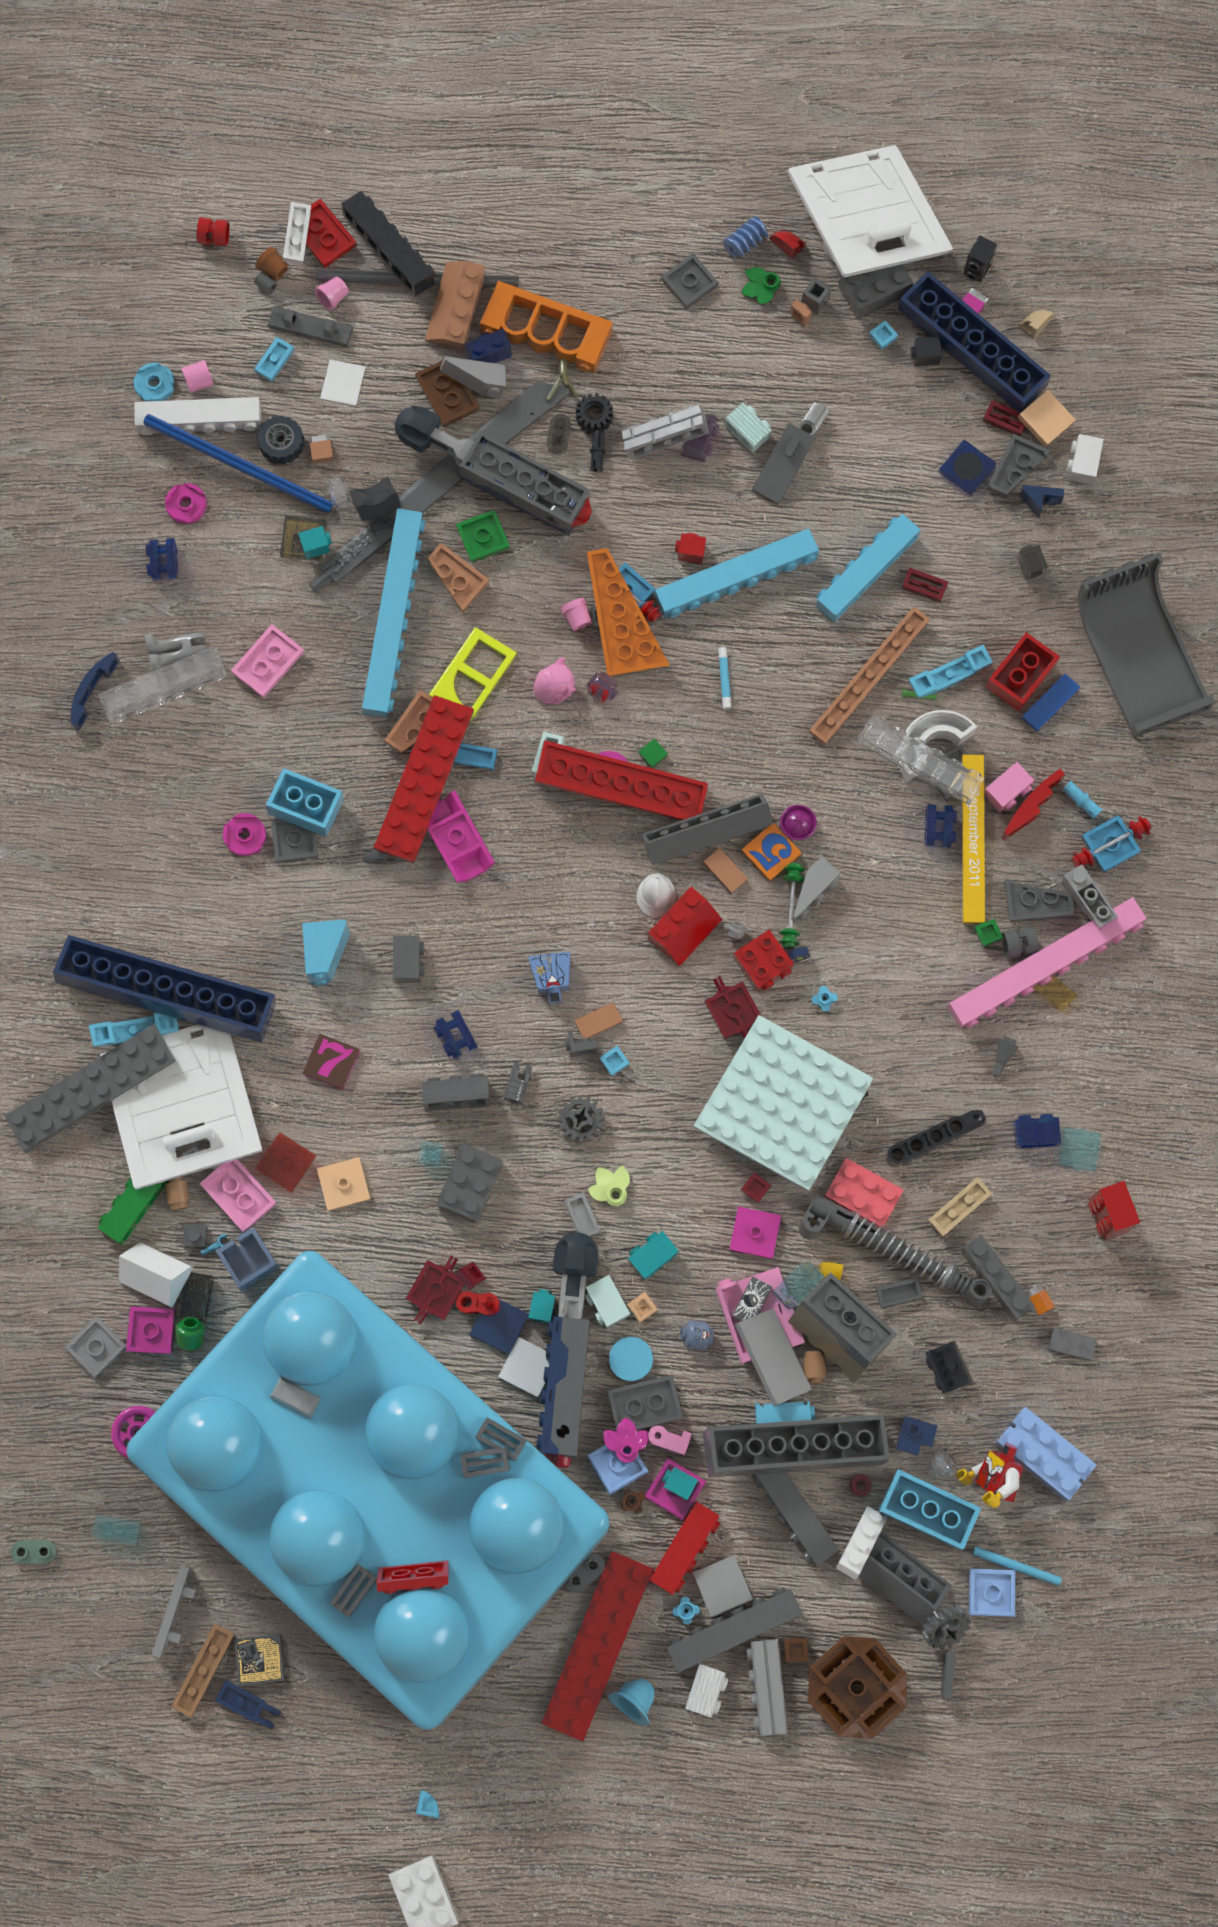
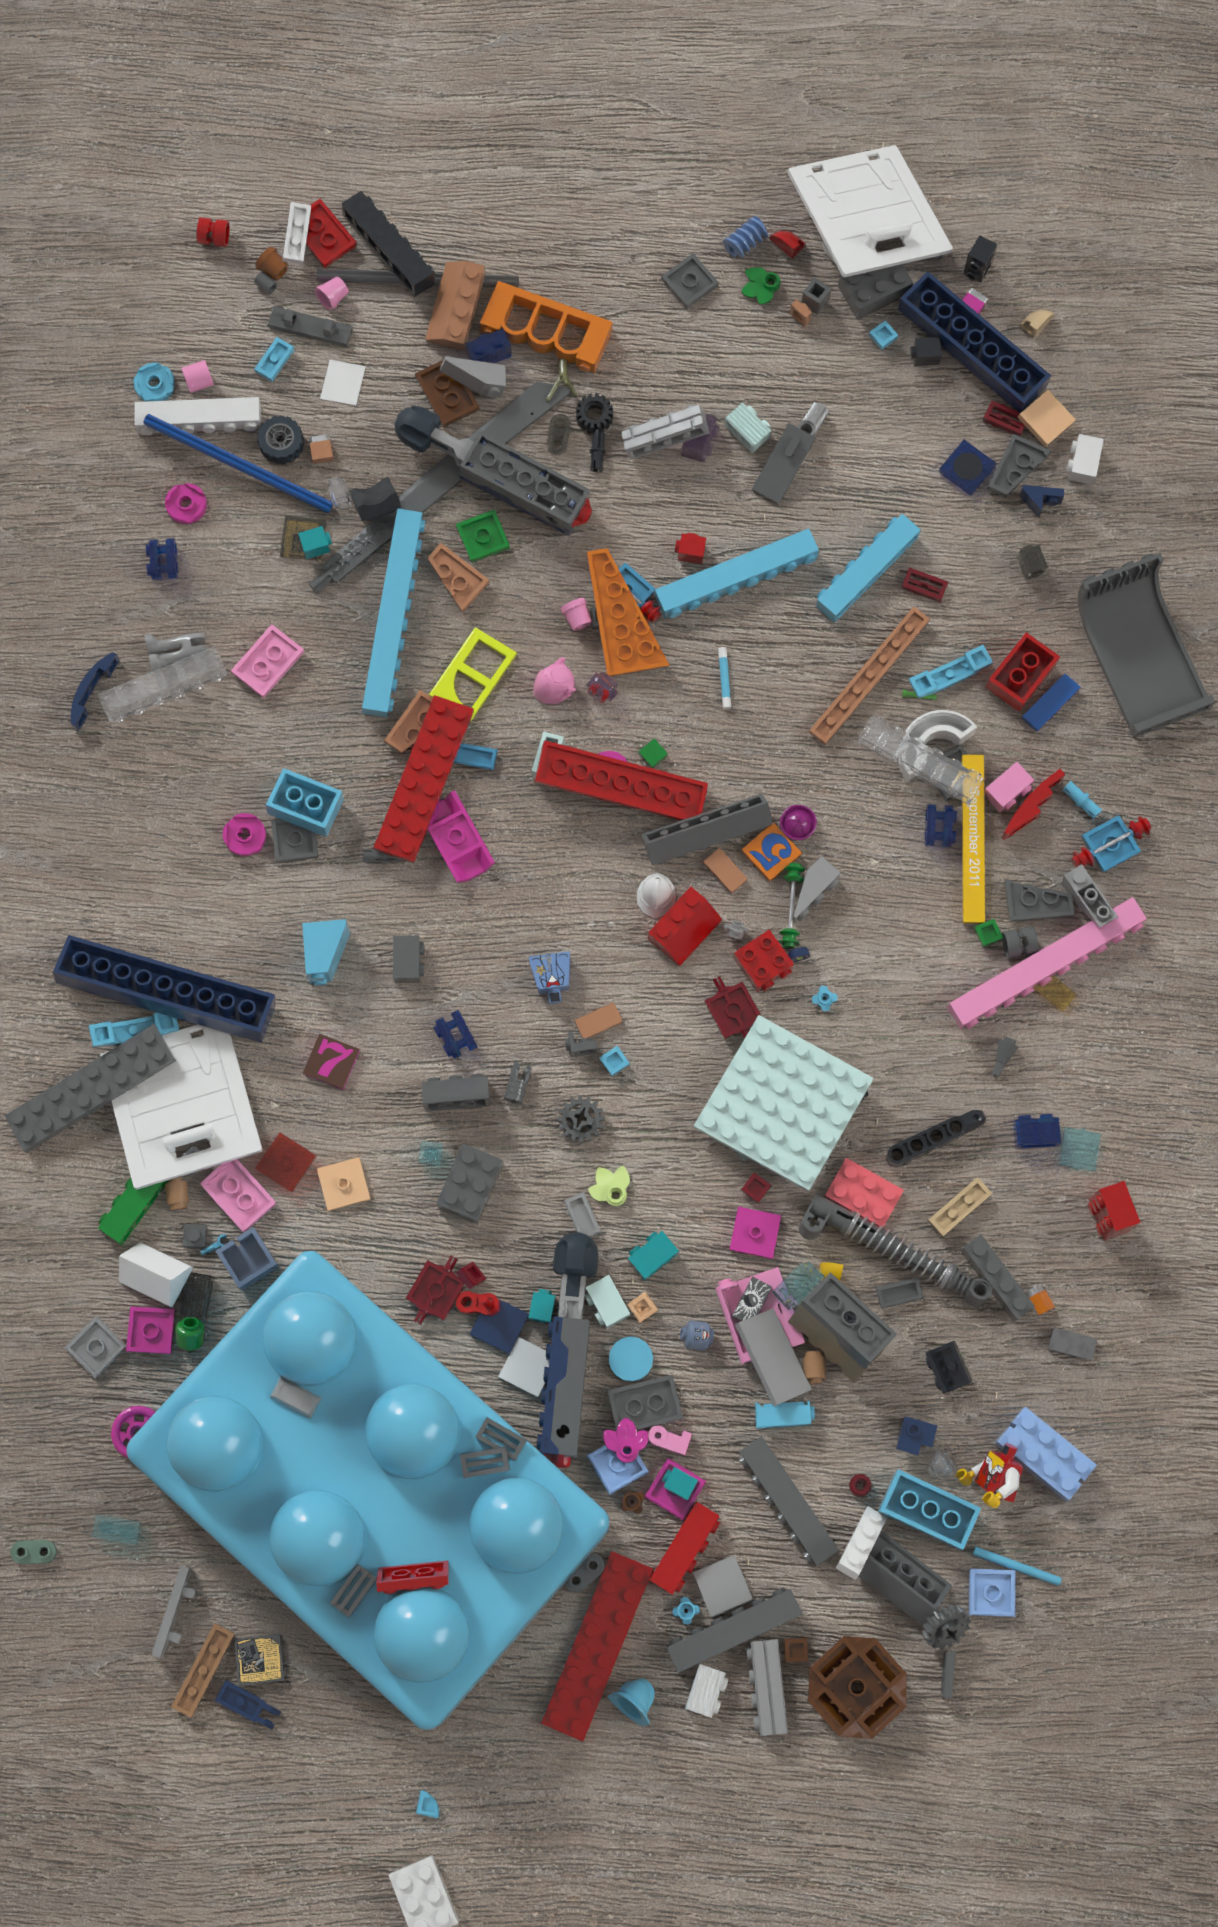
dark grey brick [703,1415,890,1478] -> none

